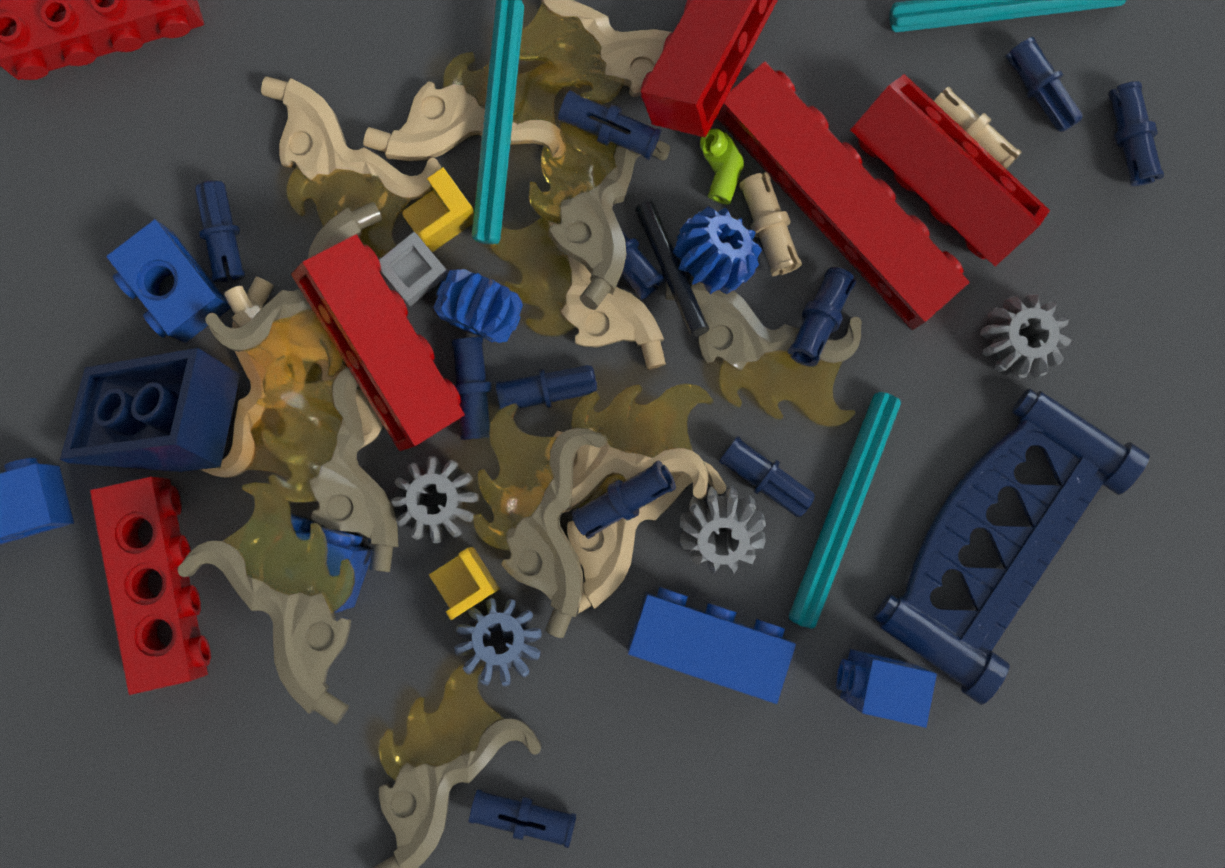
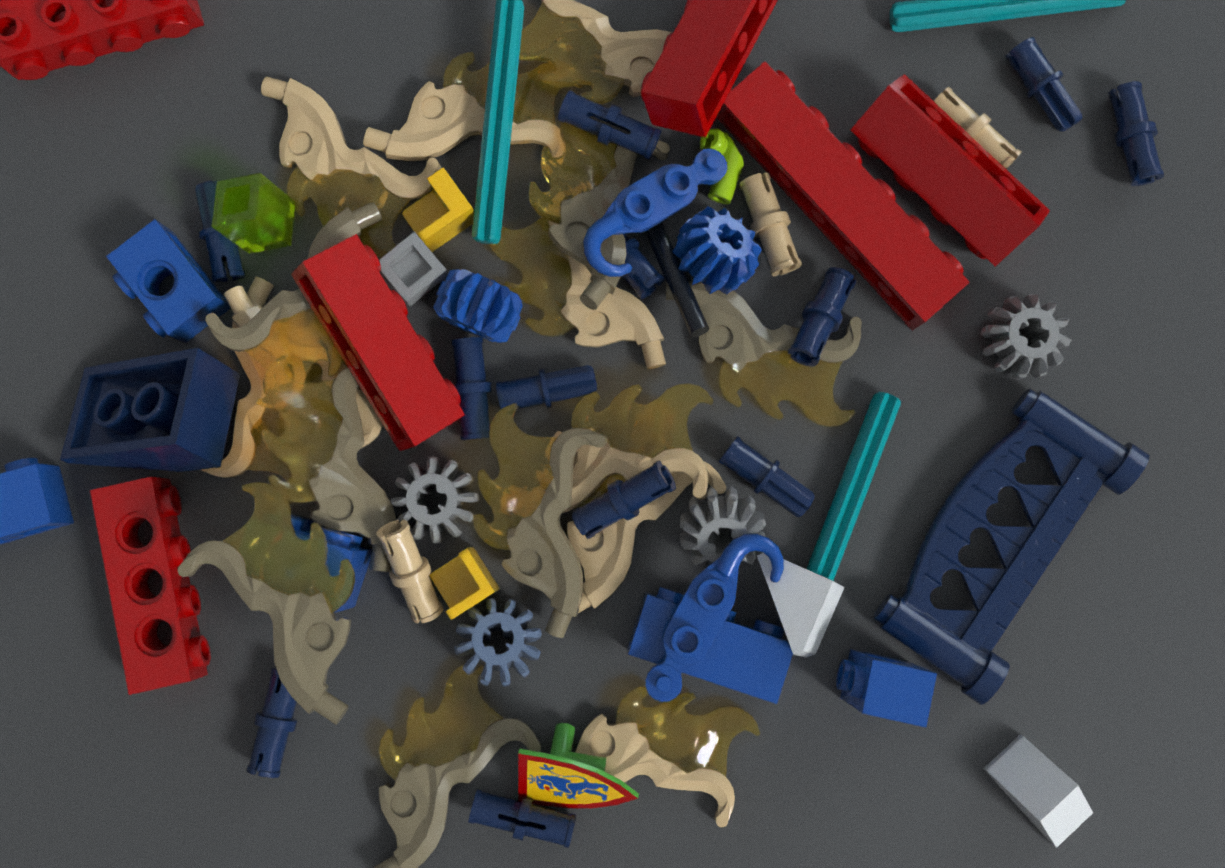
none -> clear neon green brick [212,173,295,254]
none -> dark blue pin [246,667,297,778]
none -> tan pin [376,520,443,624]
none -> shield [518,723,639,809]
none -> piece [575,686,760,827]
none -> blue piece [583,148,727,277]
none -> blue piece [645,534,784,702]
none -> white slope [757,553,845,658]
none -> white slope [983,734,1093,848]

